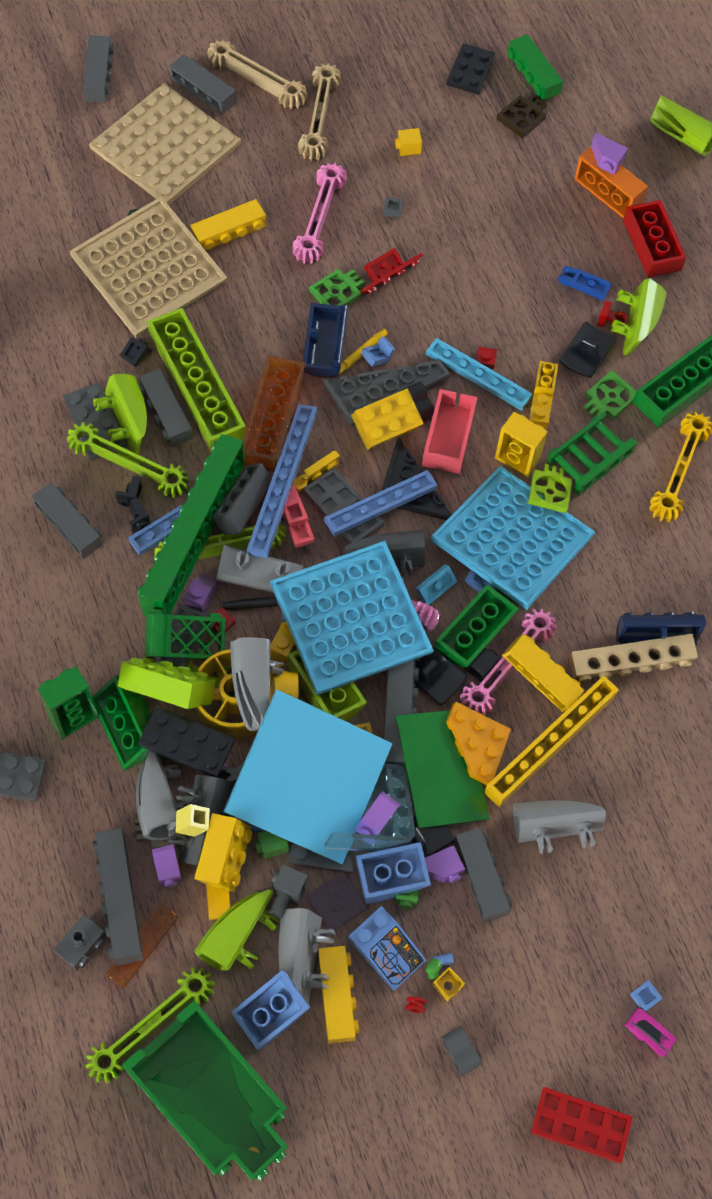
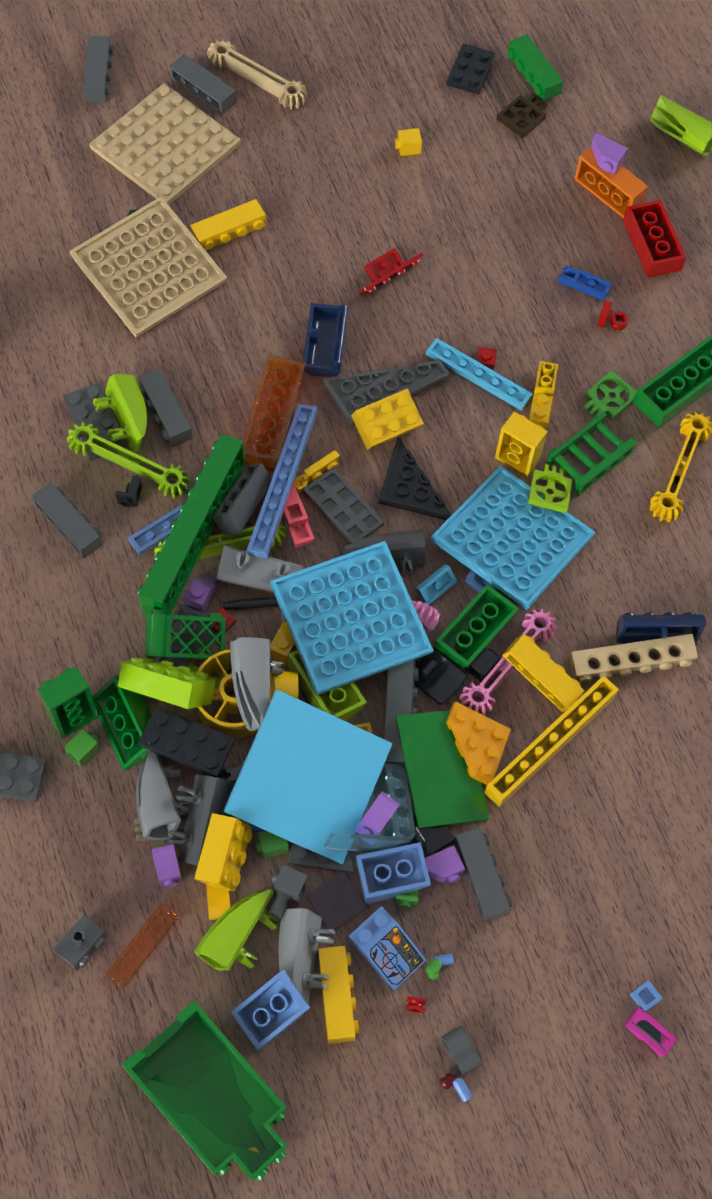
lime arm [85,967,215,1084] -> none
dark grey brick [93,828,144,966] -> none
black bracket [119,337,152,367] -> none
black bracket [129,497,151,533] -> none
lime brick [147,308,247,453] -> none
light yellow brick [176,804,210,837] -> none
bright pink arm [293,162,347,264] -> none
tan arm [298,63,341,161] -> none
bright green piece [309,269,366,306] -> none
medium blue plate [324,470,438,537] -> none
yellow piece [338,328,388,375] -> none
medium blue bracket [361,337,395,367] -> none
dark grey plate [383,196,404,218] -> none
black axle [402,381,434,420] -> none
coral piece [422,389,478,474] -> none
yellow piece [432,967,465,1002] -> none
light grey piece [512,800,606,854] -> none
red plate [530,1087,633,1164] -> none
black shield [559,322,617,378] -> none
lime piece [611,279,667,356] -> none
none -> bright green brick [64,729,100,767]
none -> arm [440,1073,472,1102]

